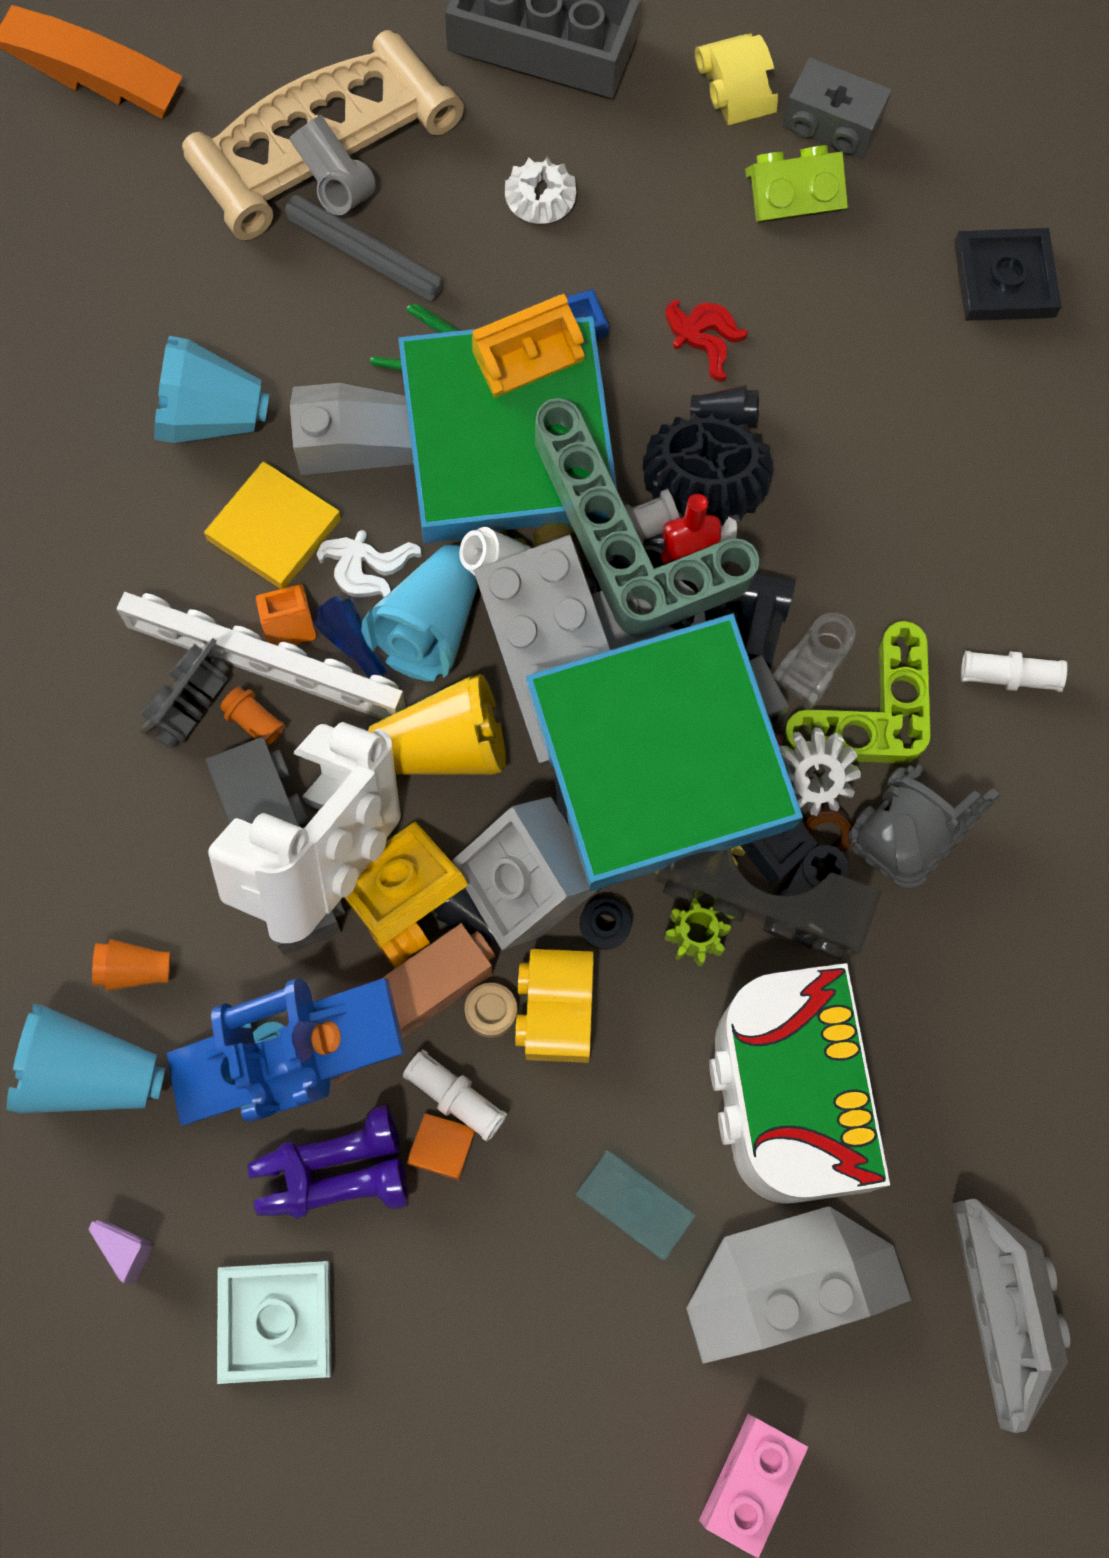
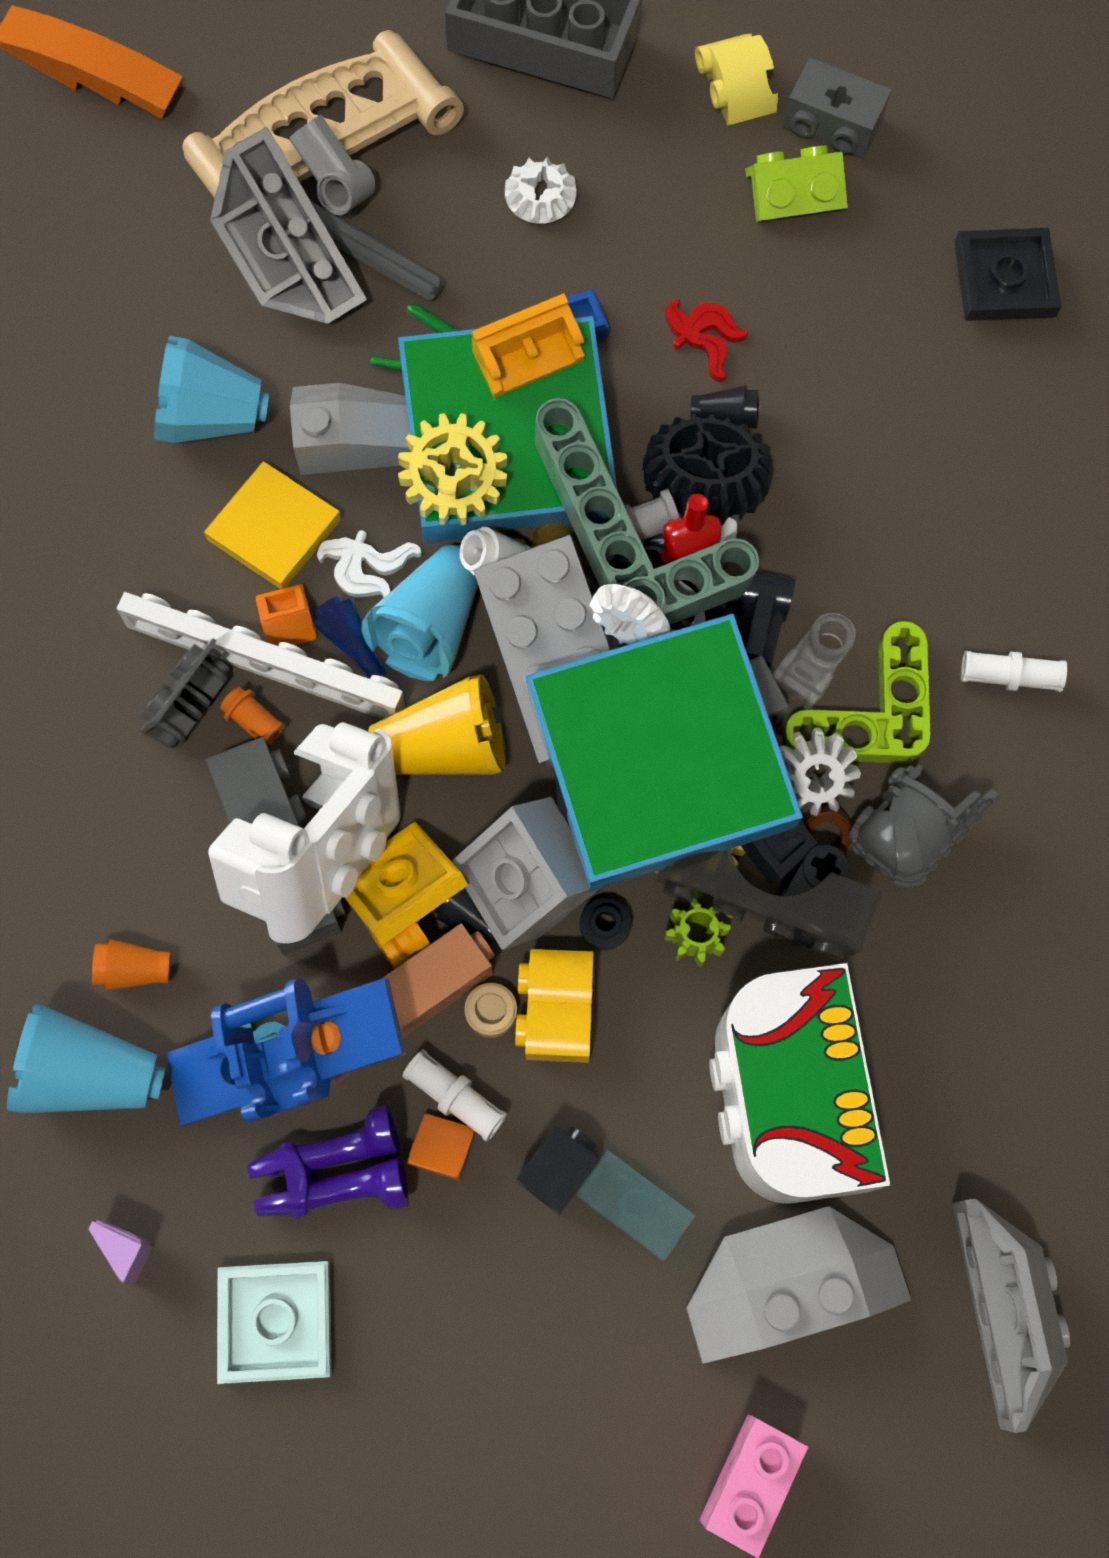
none -> light grey wedge [210,126,367,324]
none -> light yellow gear [398,413,507,525]
none -> black brick [517,1125,600,1216]
none -> white gear [590,584,670,645]

